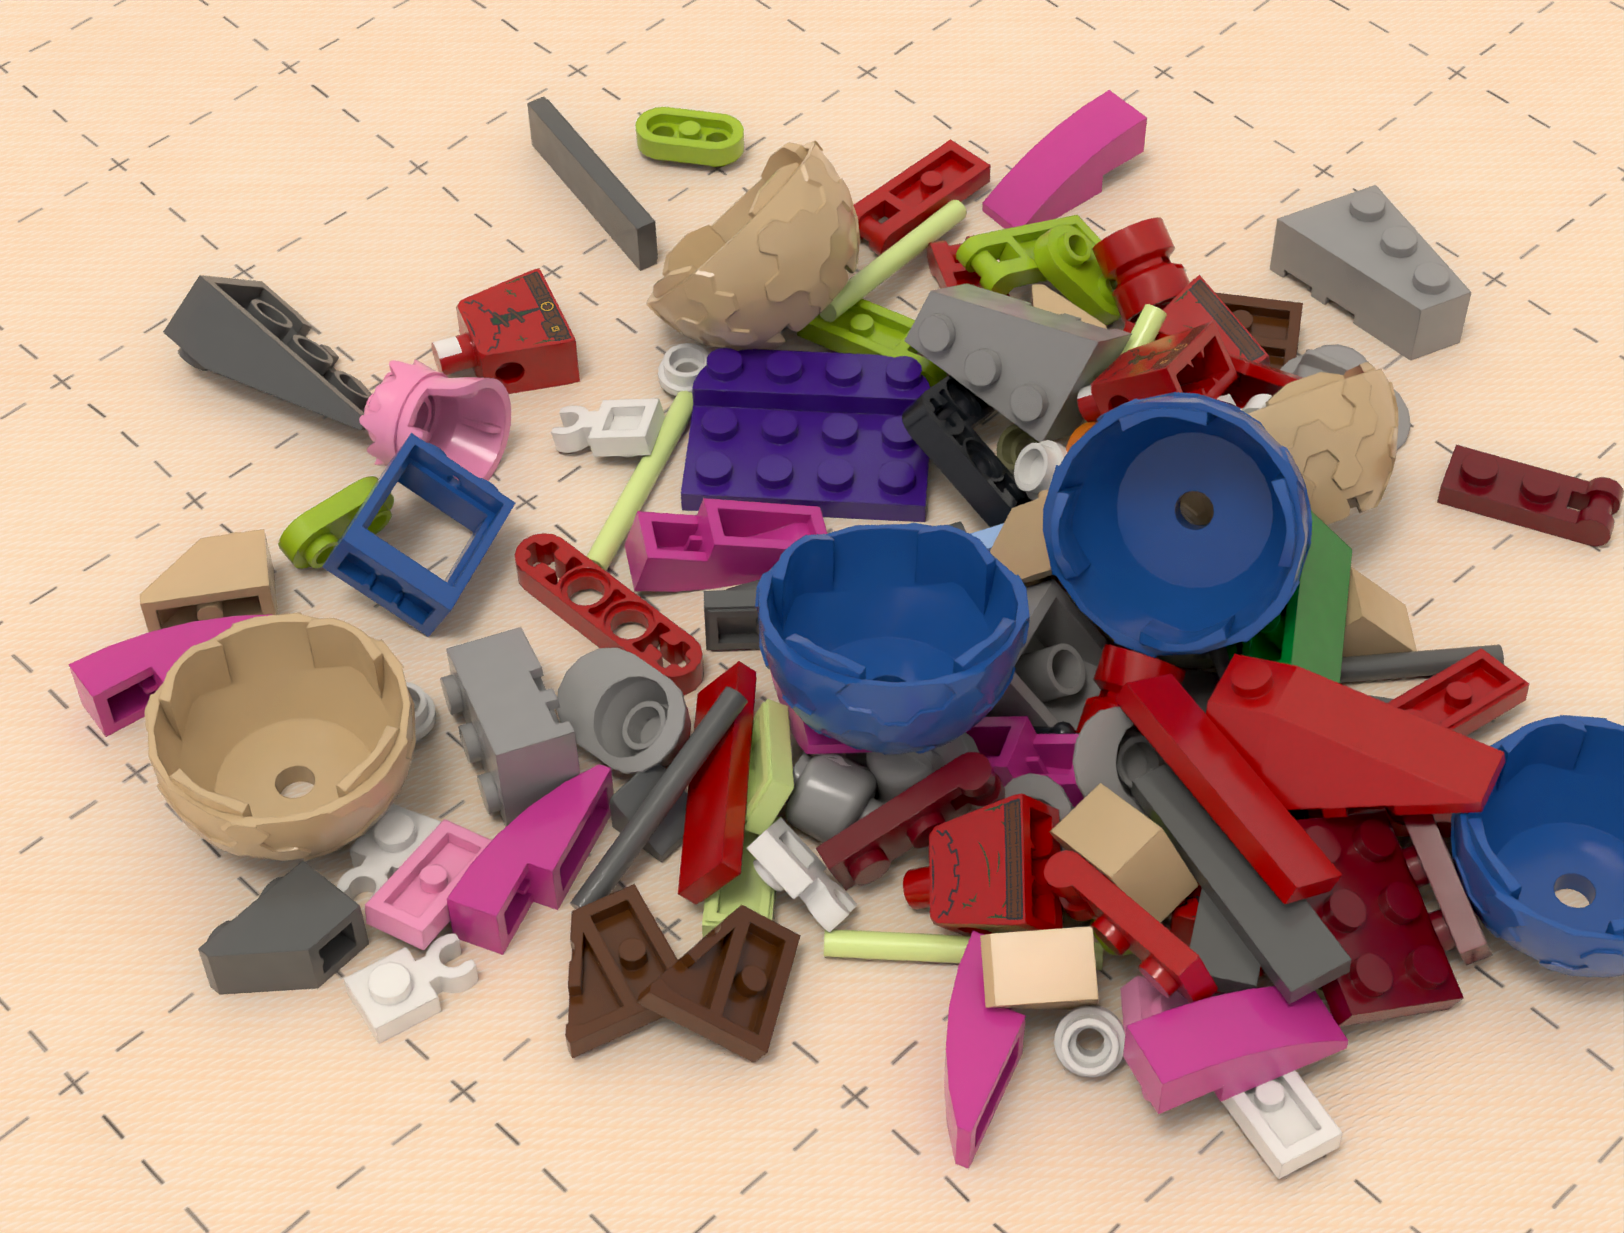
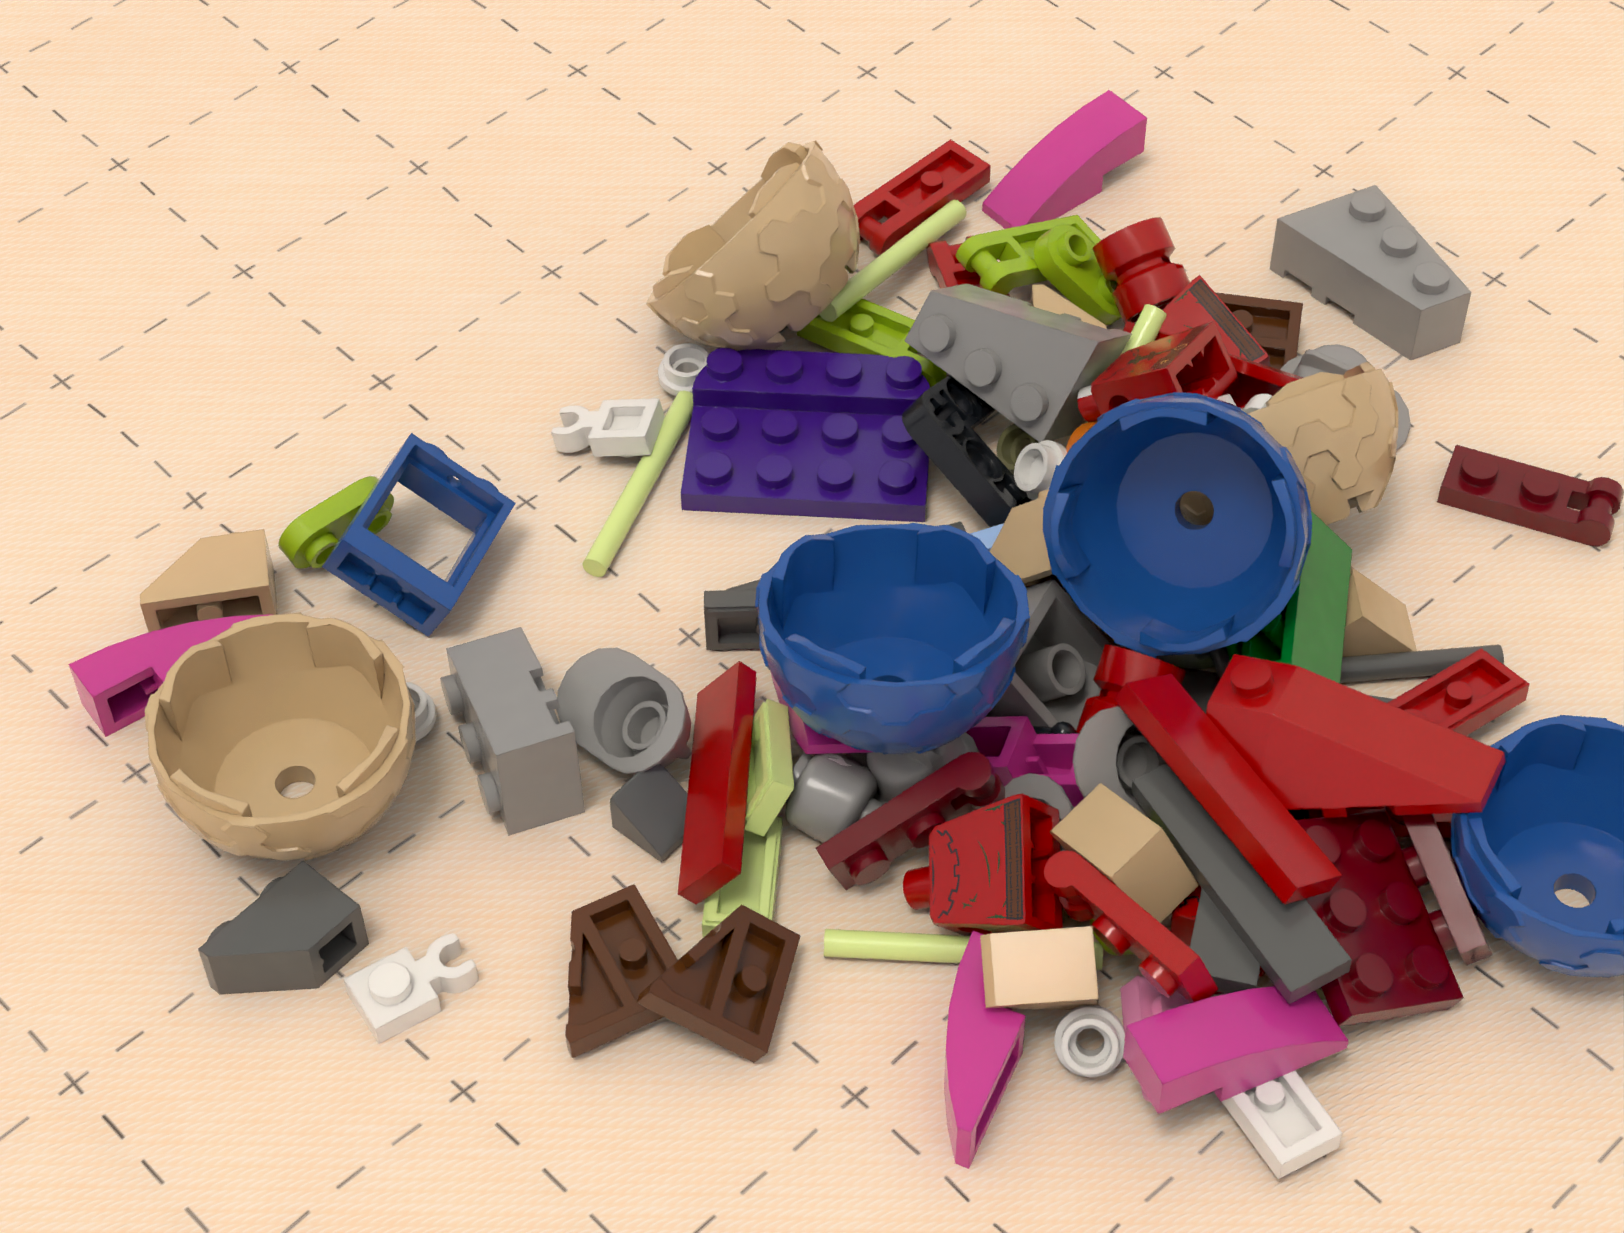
dark grey wedge [163,275,372,430] -> none
white plate [337,804,441,900] -> none
bright pink hat [359,359,511,481] -> none
bright pink plate [365,819,492,951] -> none
red torso [431,268,580,394] -> none
dark pink slope [446,764,614,955] -> none
red beam [514,533,704,696] -> none
dark grey tile [527,96,658,271] -> none
dark grey bar [570,687,748,909] -> none
dark pink slope [624,498,827,592] -> none
lime plate [635,107,744,167] -> none
white plate [747,818,857,933] -> none

